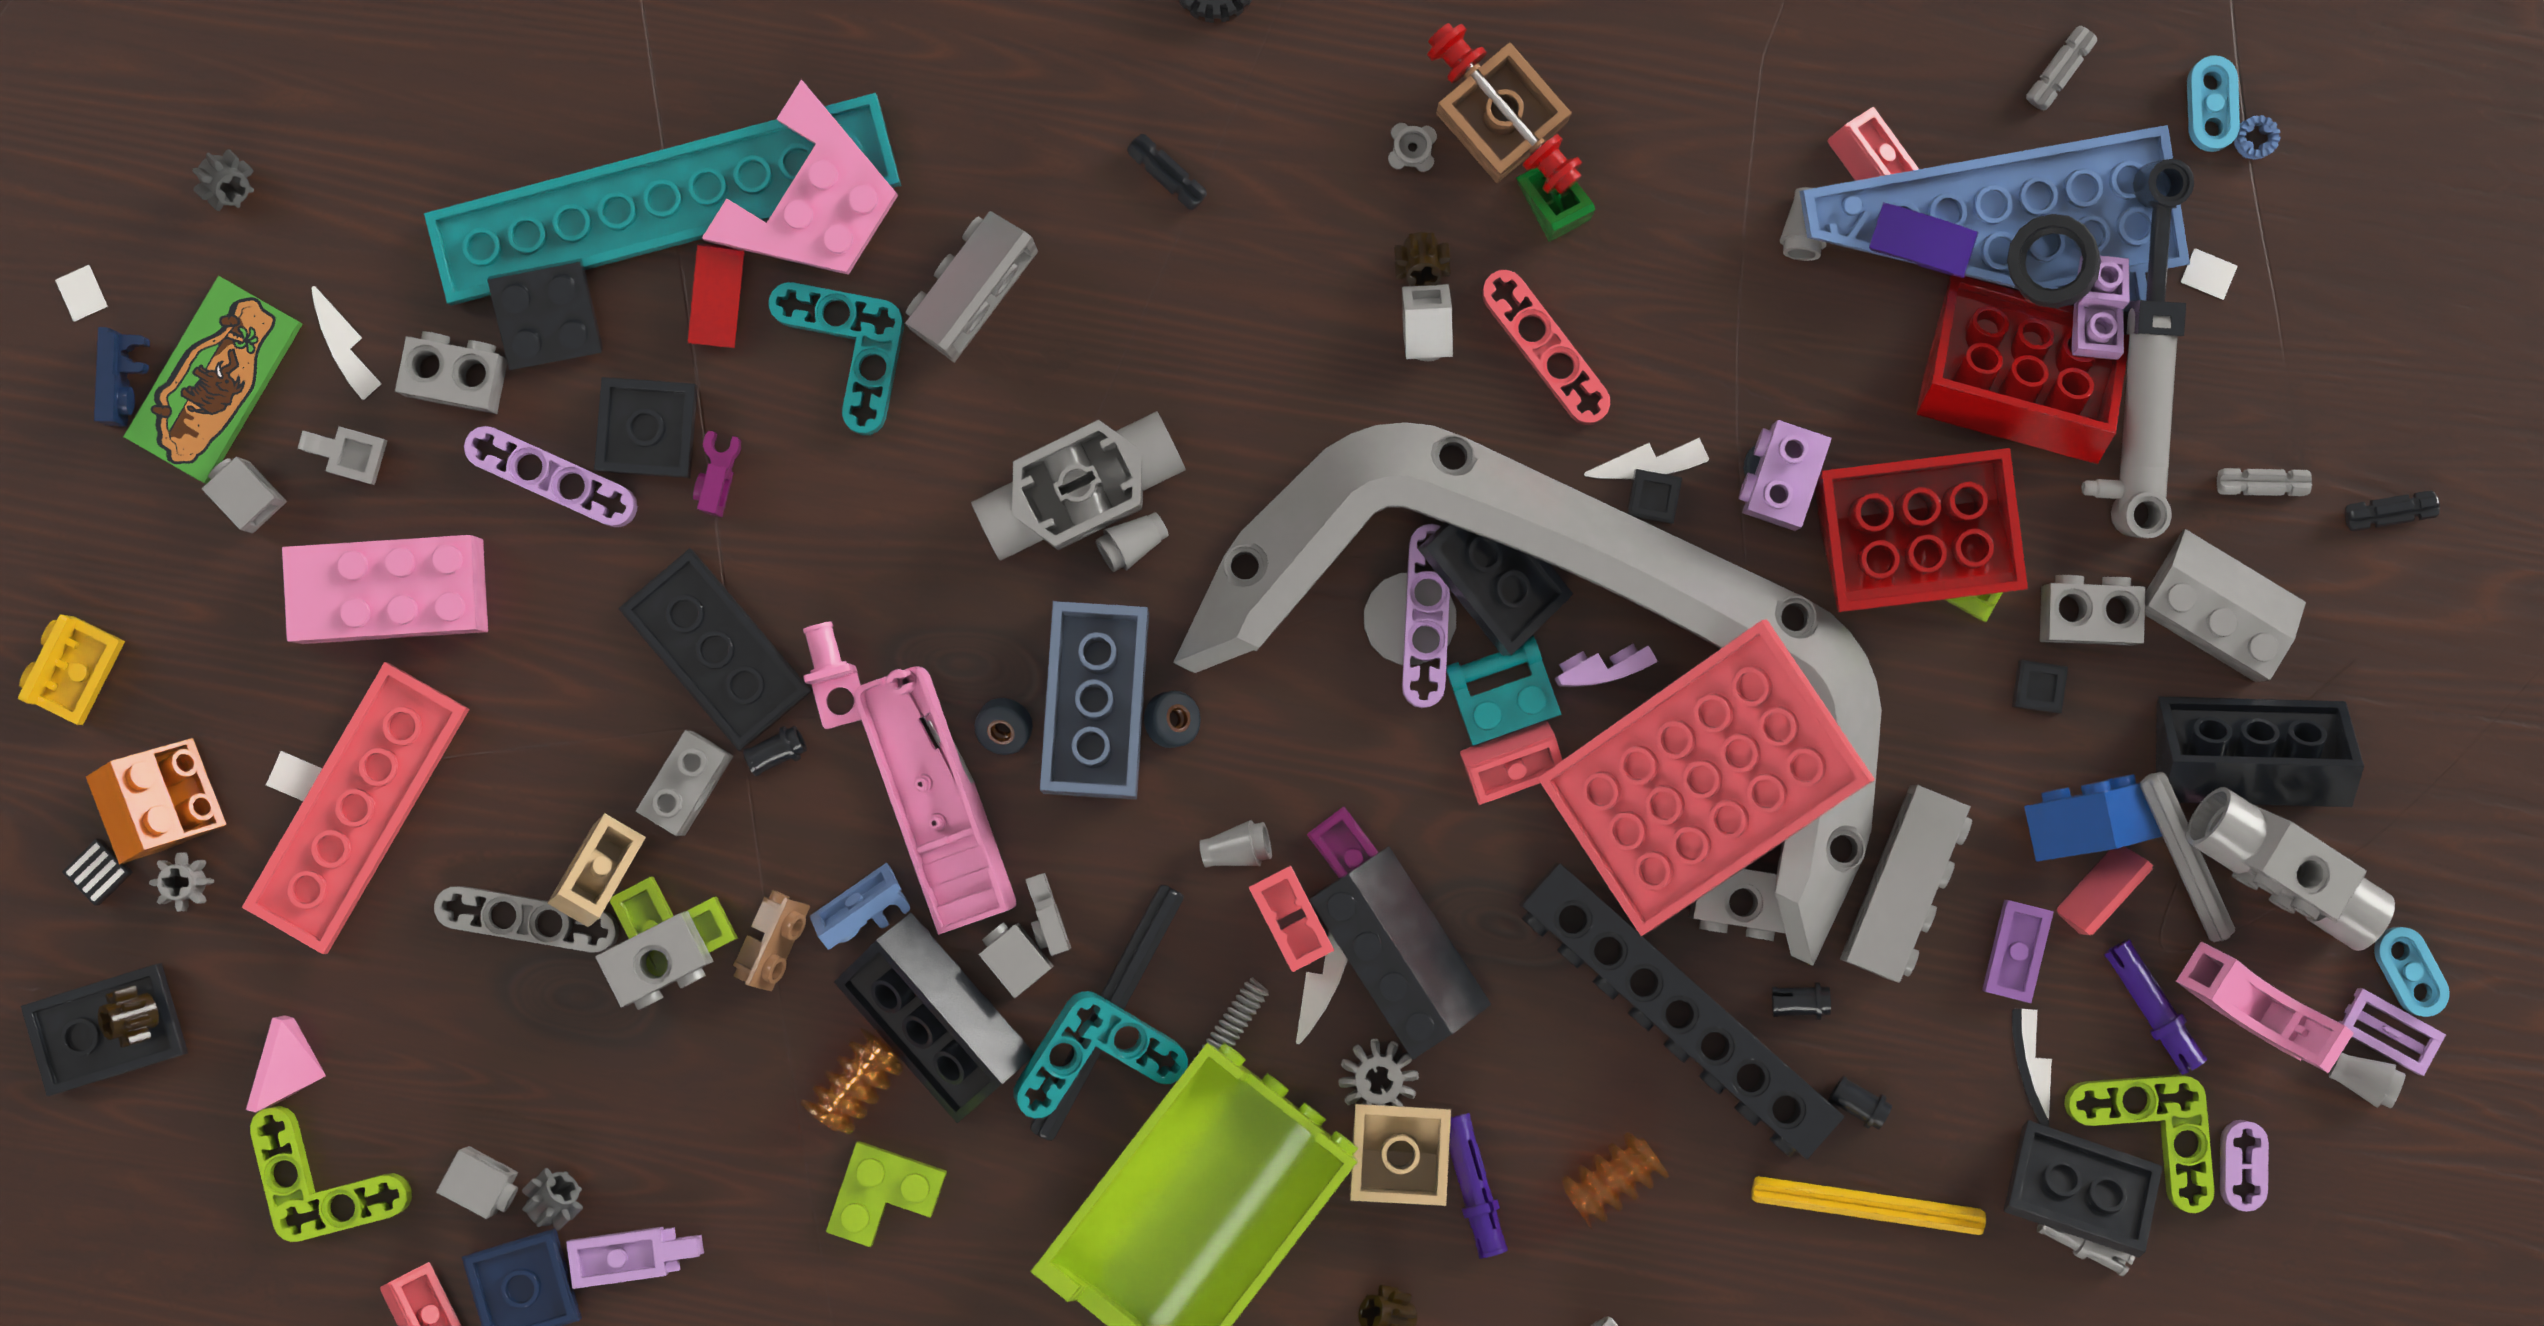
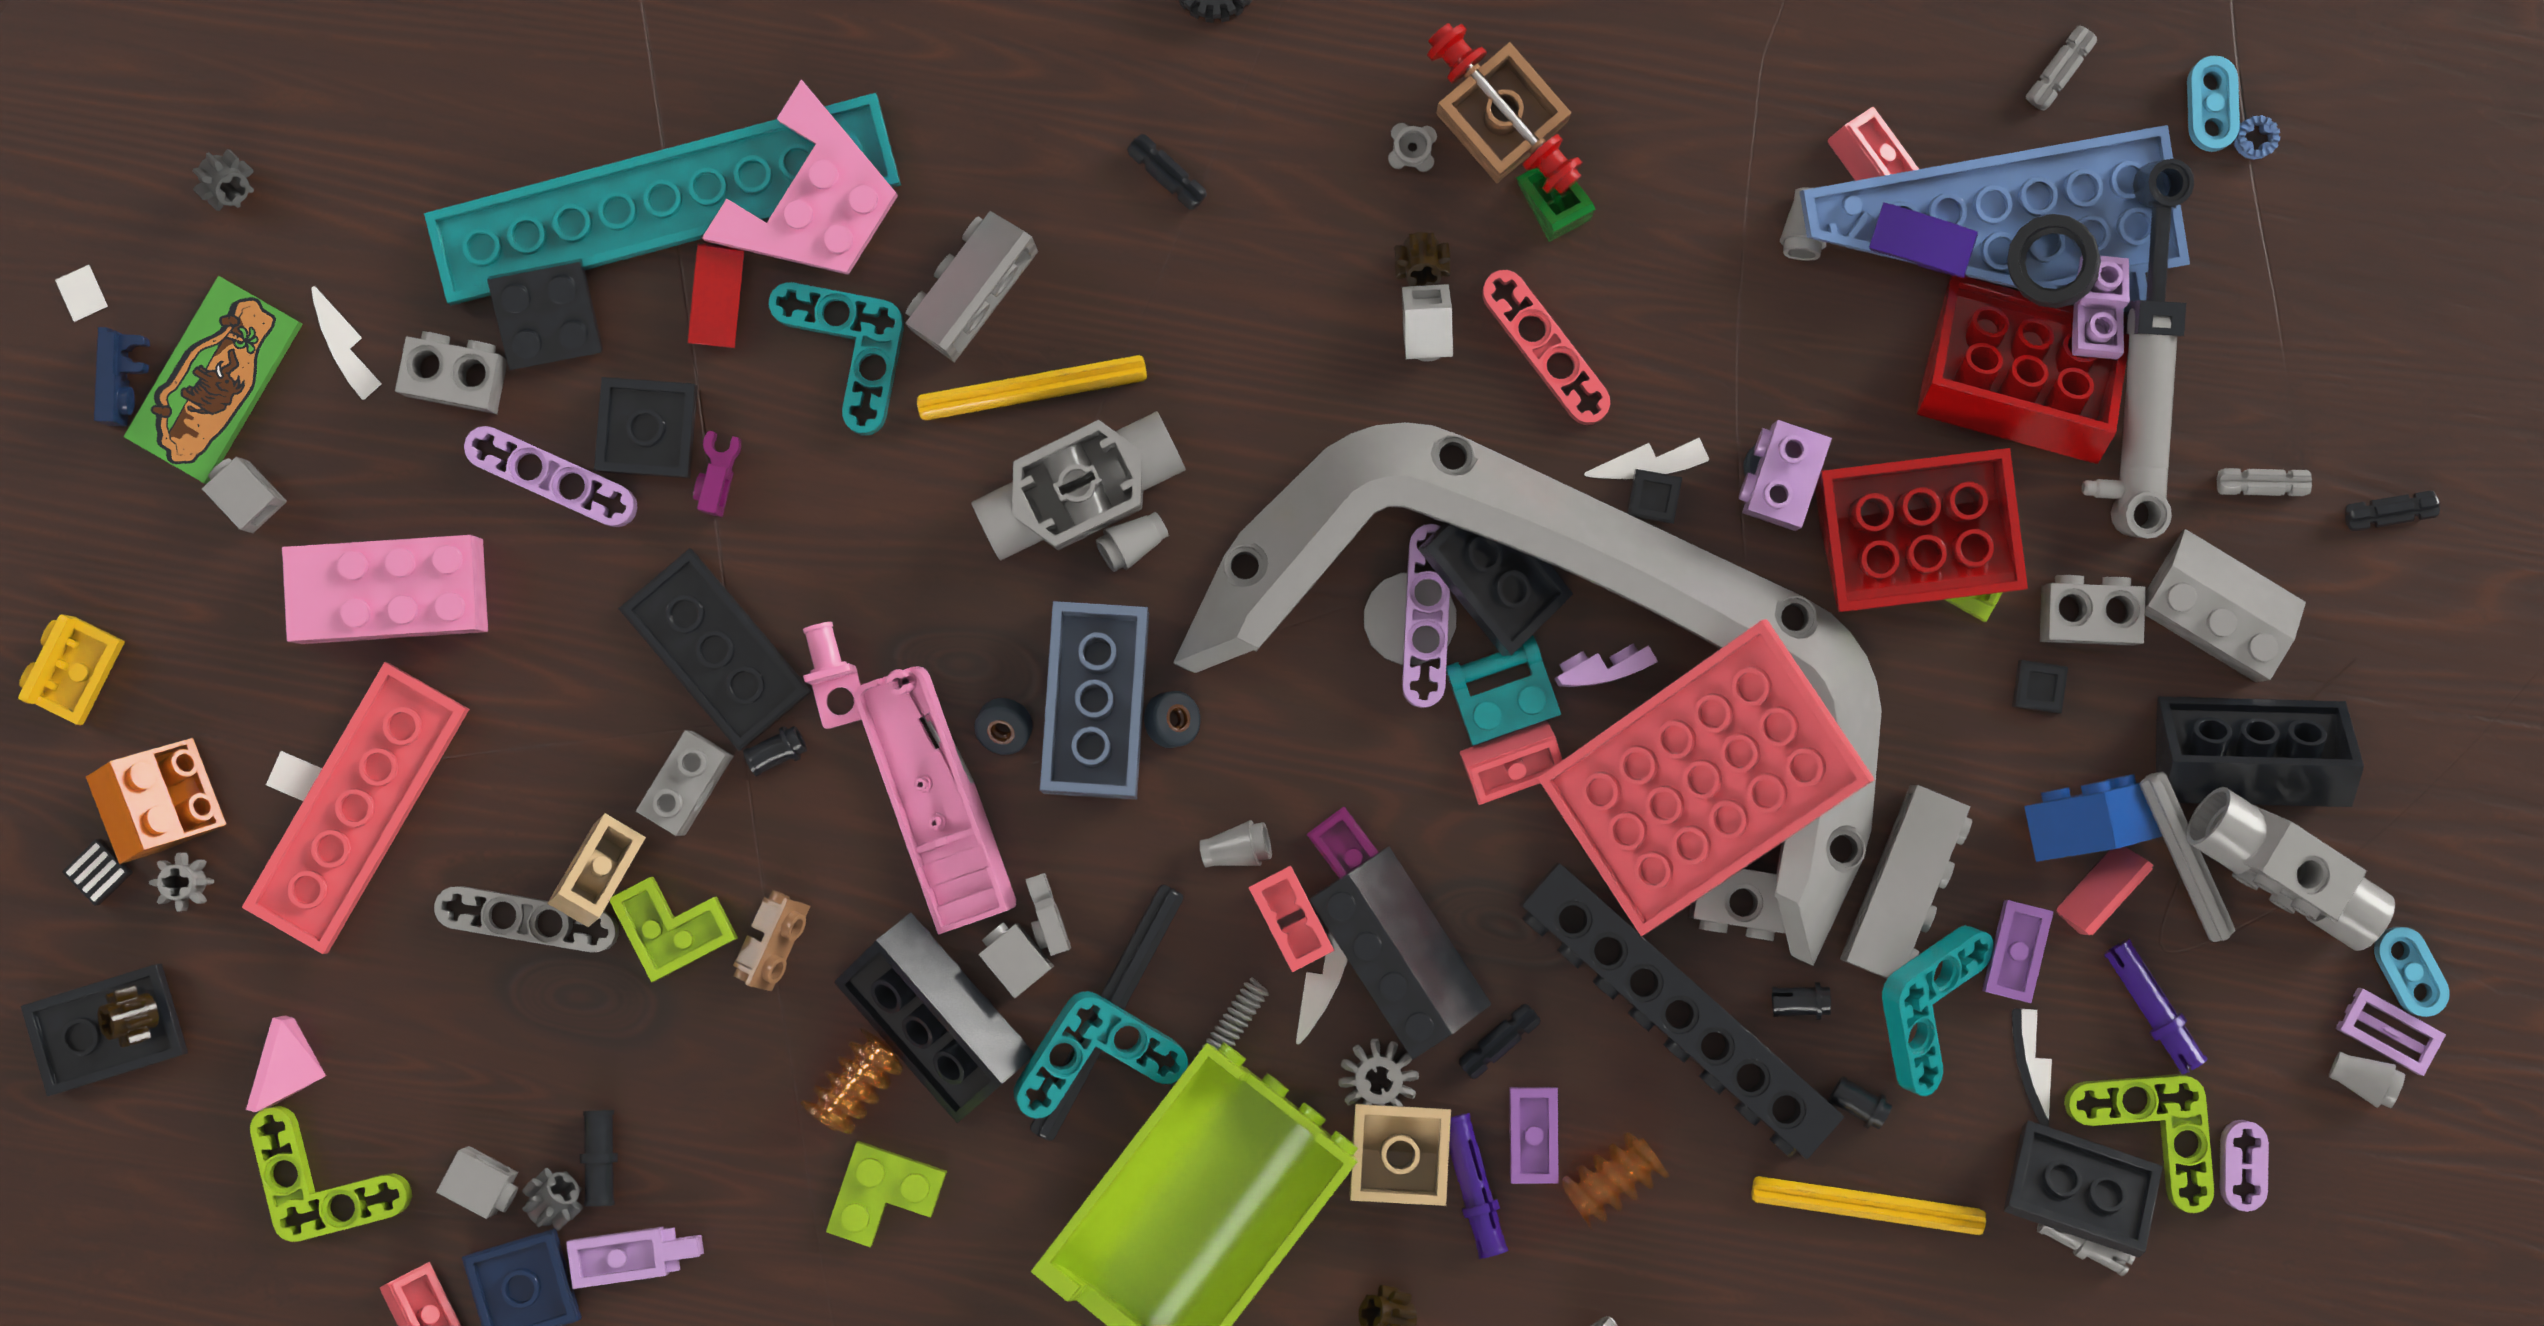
light grey plate [297,426,387,485] -> none
light grey brick [595,911,714,1010] -> none
medium blue plate [810,863,910,950] -> none
bright pink arch [2176,941,2354,1073] -> none
white sticker [2181,248,2238,300] -> none
none -> black pin [580,1110,618,1206]
none -> yellow axle [917,355,1147,421]
none -> black axle [1459,1004,1541,1079]
none -> medium lavender plate [1509,1087,1559,1184]
none -> teal beam [1882,925,1994,1096]

